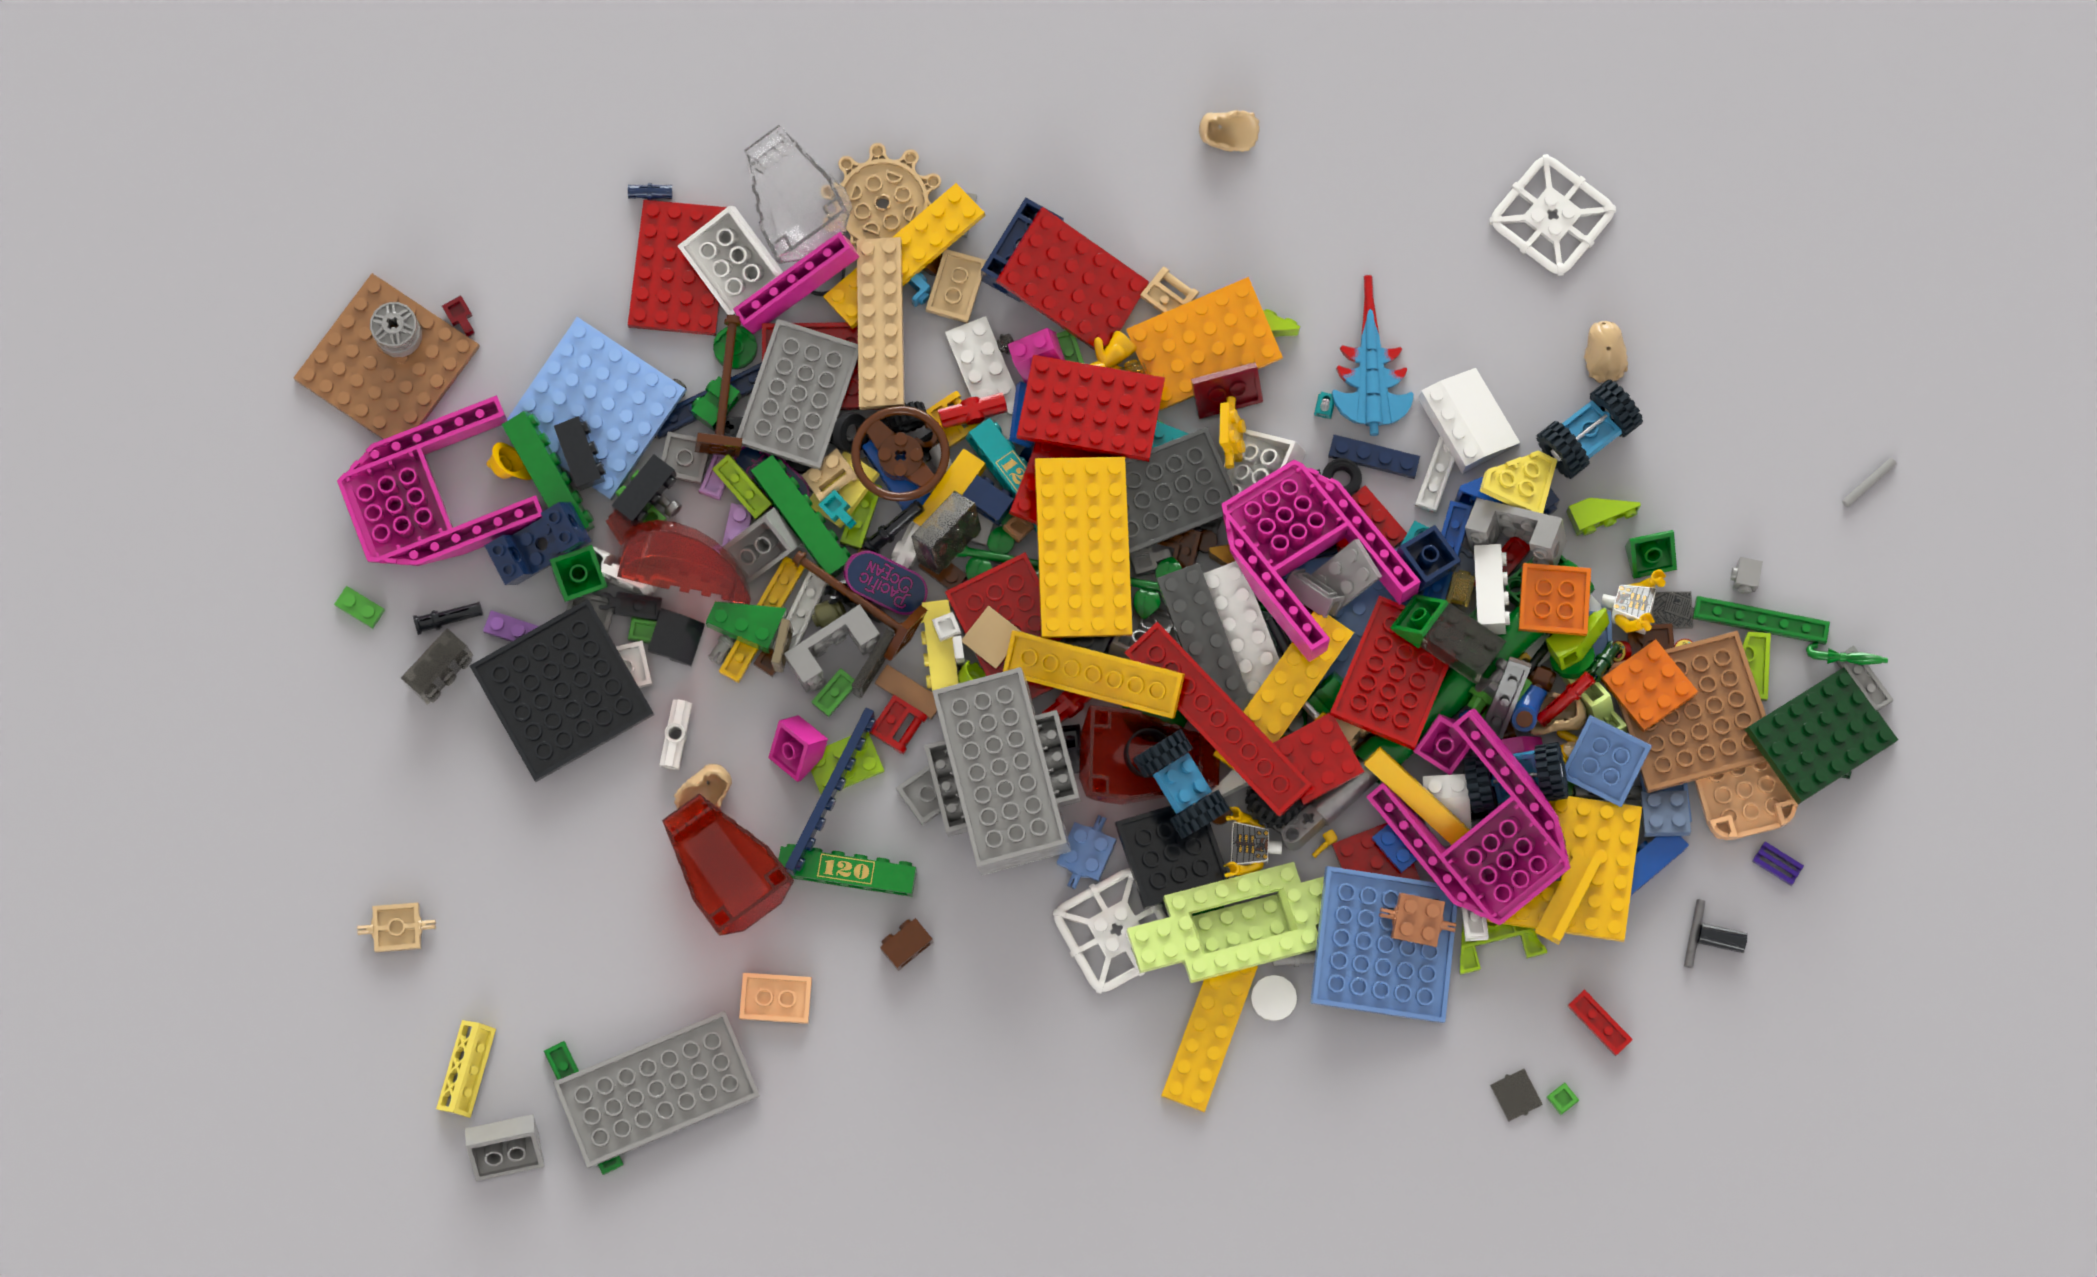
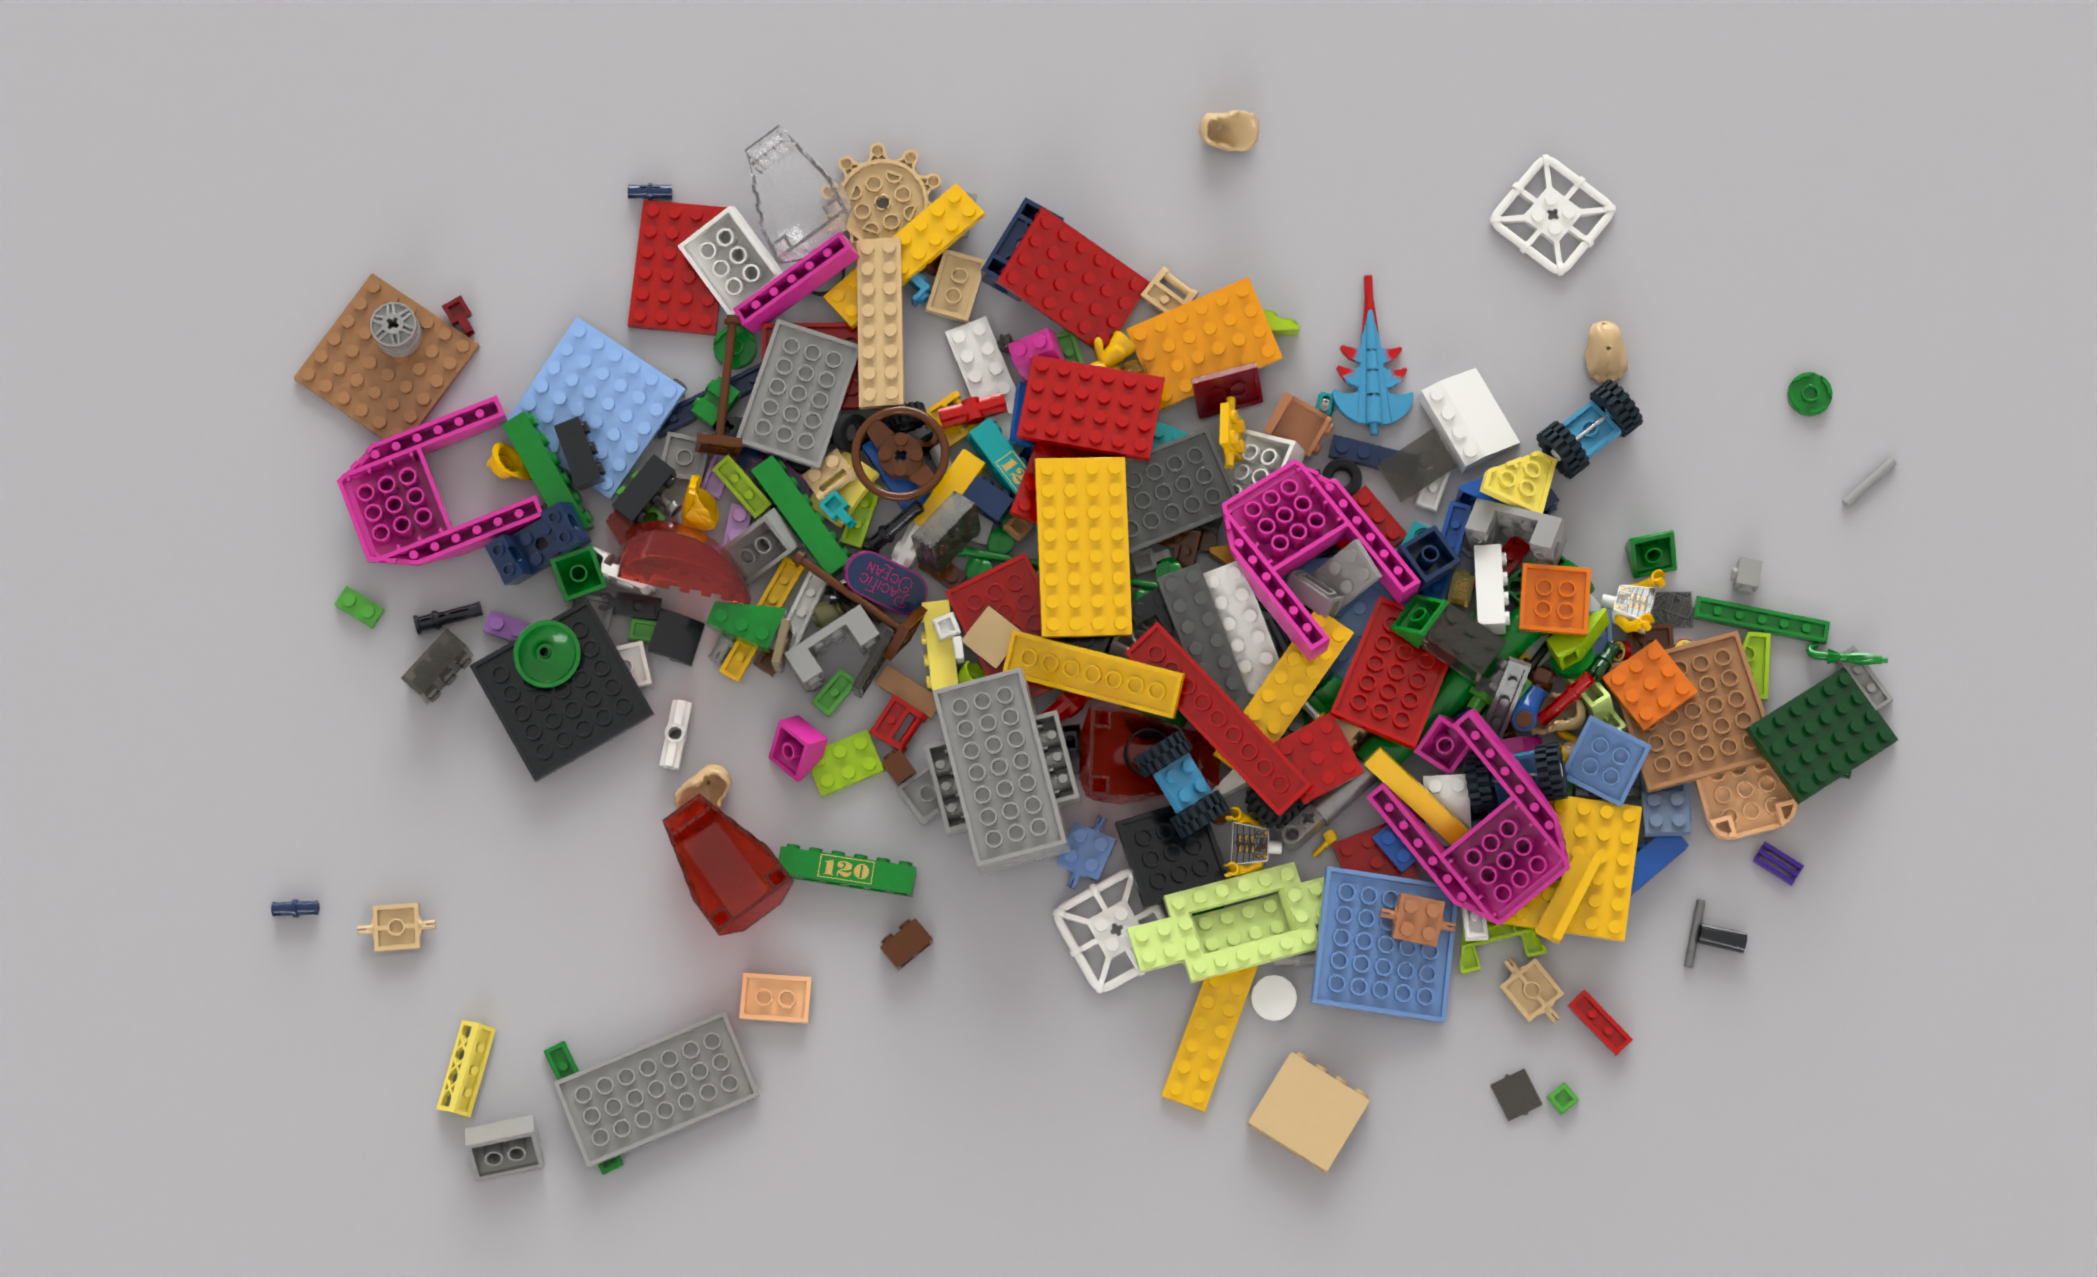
dark blue plate [785,708,876,876] -> none
lime slope [1566,498,1641,536] -> none
none -> dark blue pin [271,899,320,918]
none -> green dish [513,620,581,688]
none -> yellow hair [682,474,719,531]
none -> reddish brown brick [881,750,916,787]
none -> black plate [1131,587,1175,633]
none -> tan panel [1247,1051,1370,1174]
none -> nougat panel [1263,392,1334,457]
none -> clear smoke tile [1377,428,1457,502]
none -> tan plate [1499,957,1565,1024]
none -> green tile [1787,372,1833,417]

